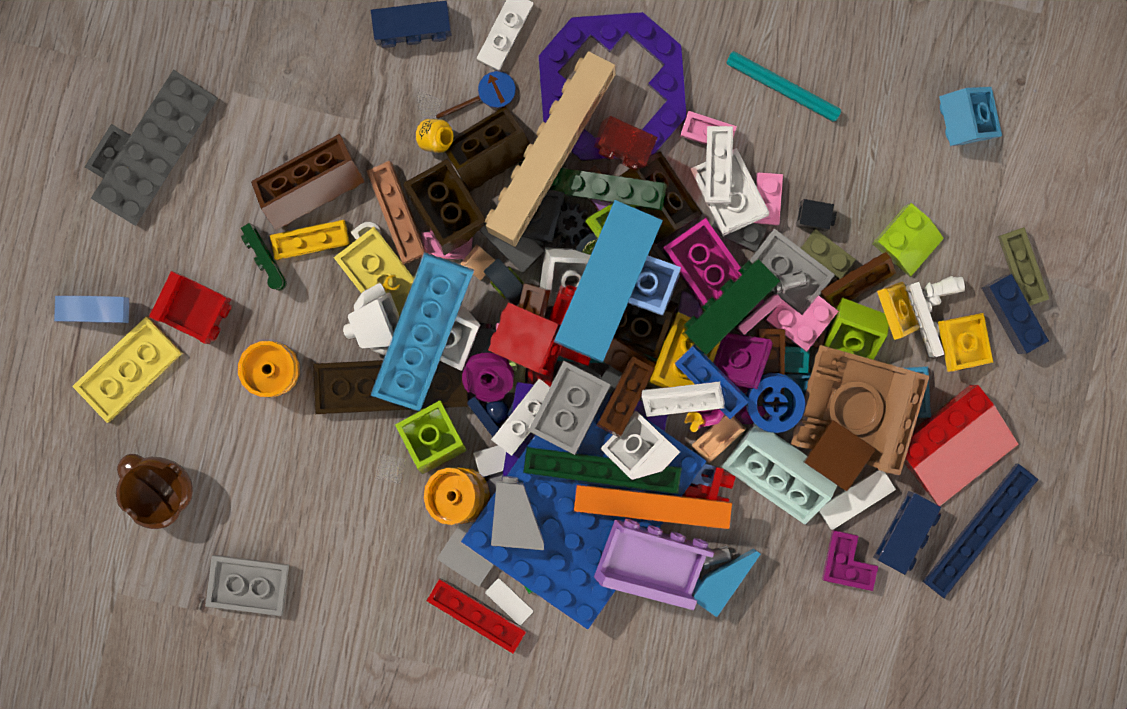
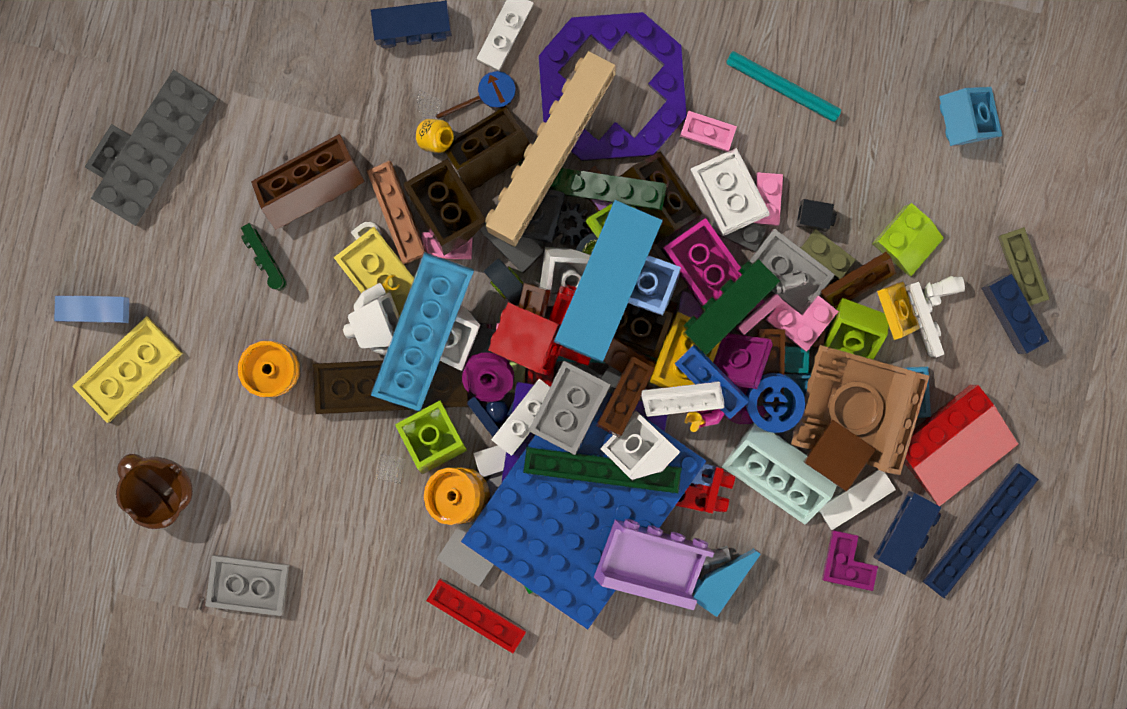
red panel [149,271,232,344] -> none
yellow tile [270,220,350,261] -> none
light nougat tile [460,244,495,281] -> none
white sticker [485,579,533,625] -> none
light grey slope [491,476,544,550] -> none
orange tile [574,485,732,529] -> none
clear red slope [594,116,658,170] -> none
light nougat tile [691,415,746,464] -> none
white tile [705,126,733,204] -> none
yellow tile [938,313,993,372] -> none

